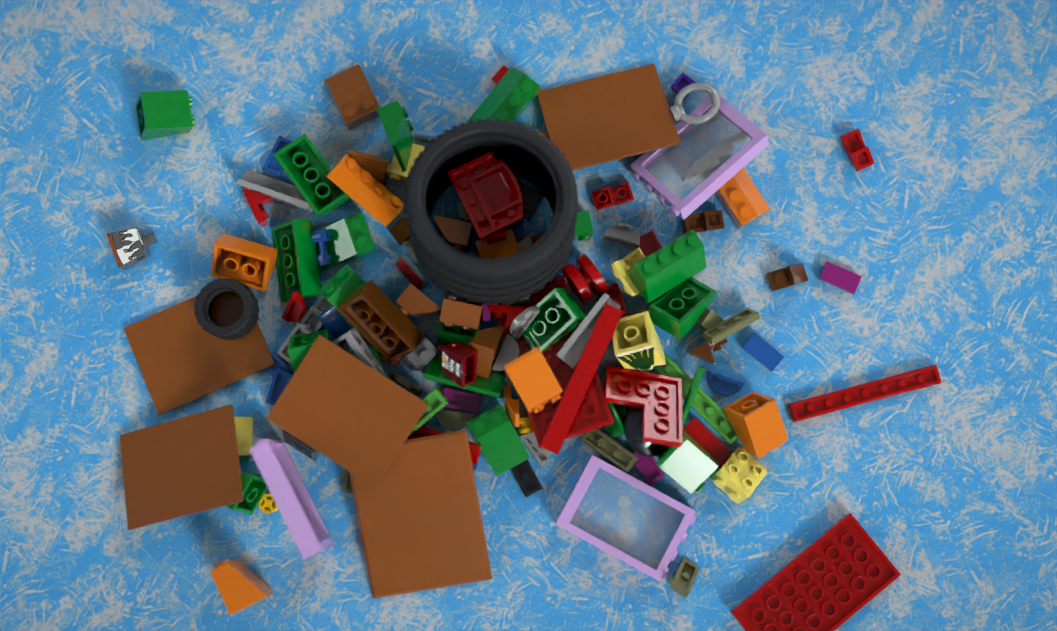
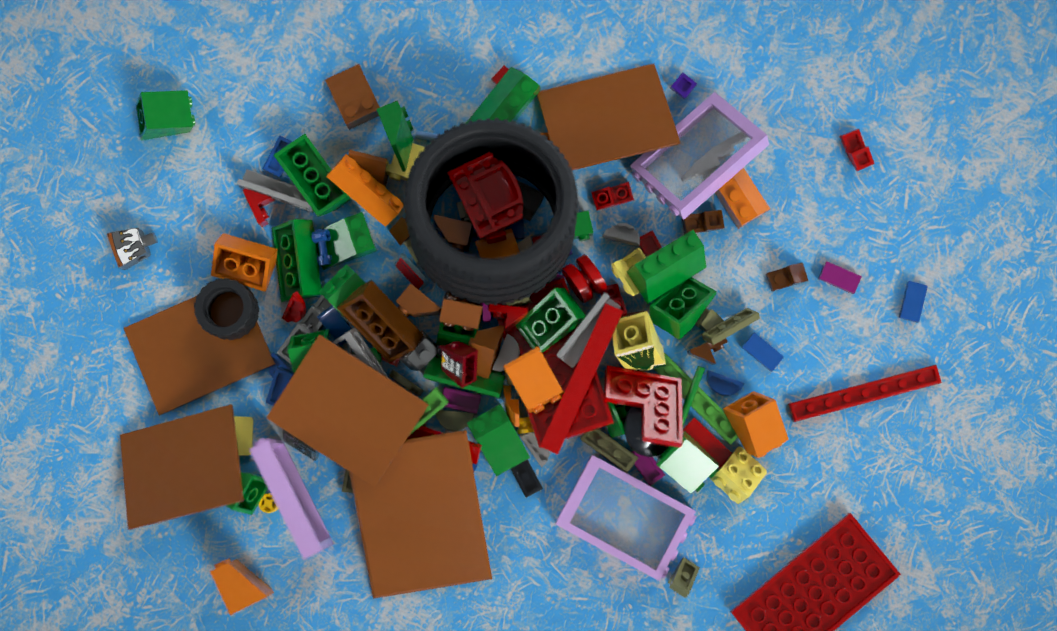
light grey tile [509,306,540,339] -> none
light grey piece [669,83,720,124] -> none
none -> blue tile [899,281,928,323]

